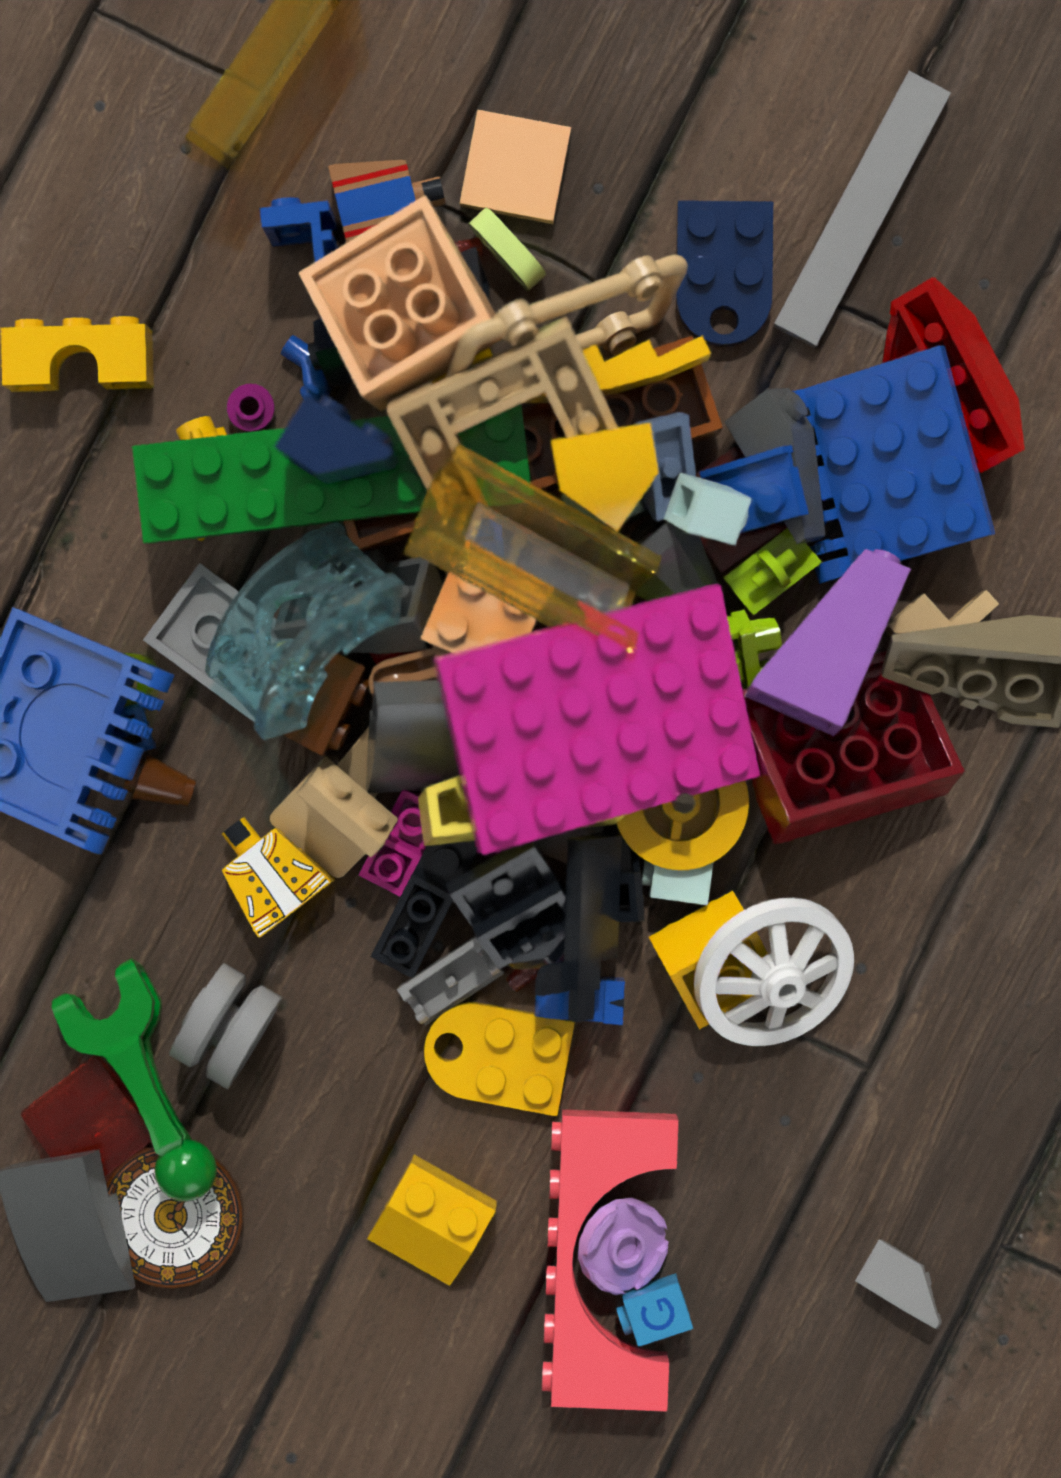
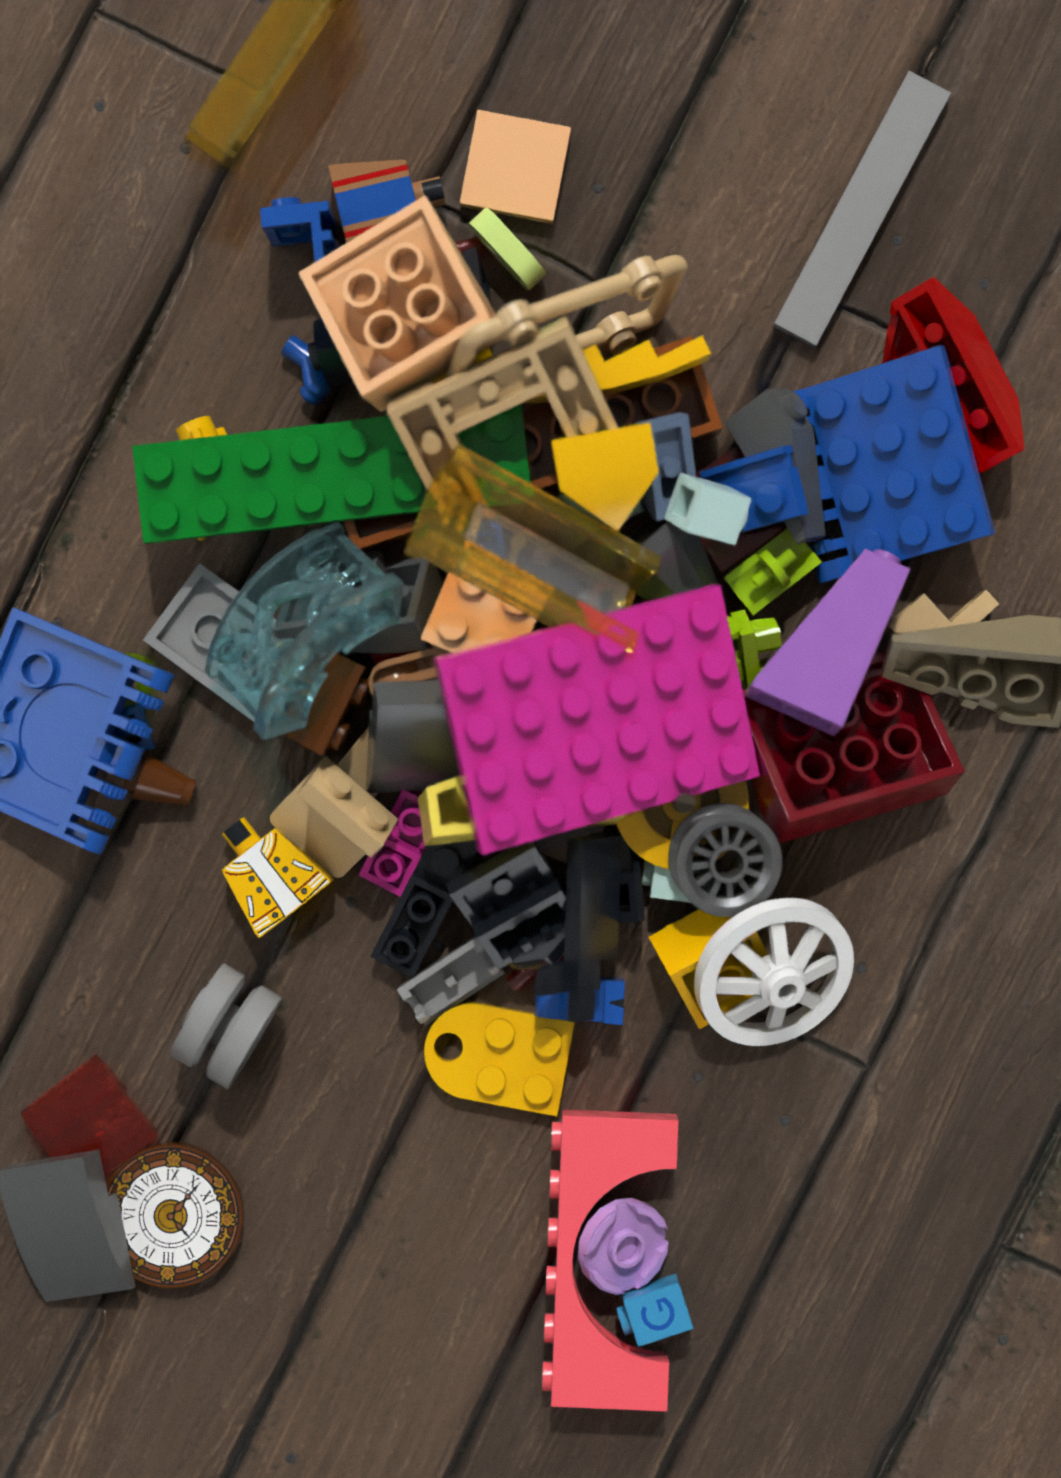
yellow arch [1,316,154,392] -> none
green piece [51,958,217,1202] -> none
magenta plate [227,384,275,432] -> none
dark blue slope [274,395,399,484] -> none
yellow slope [367,1154,497,1286] -> none
dark blue plate [676,200,774,347] -> none
light grey slope [855,1239,942,1329] -> none
none -> flat silver wheel [668,803,782,917]

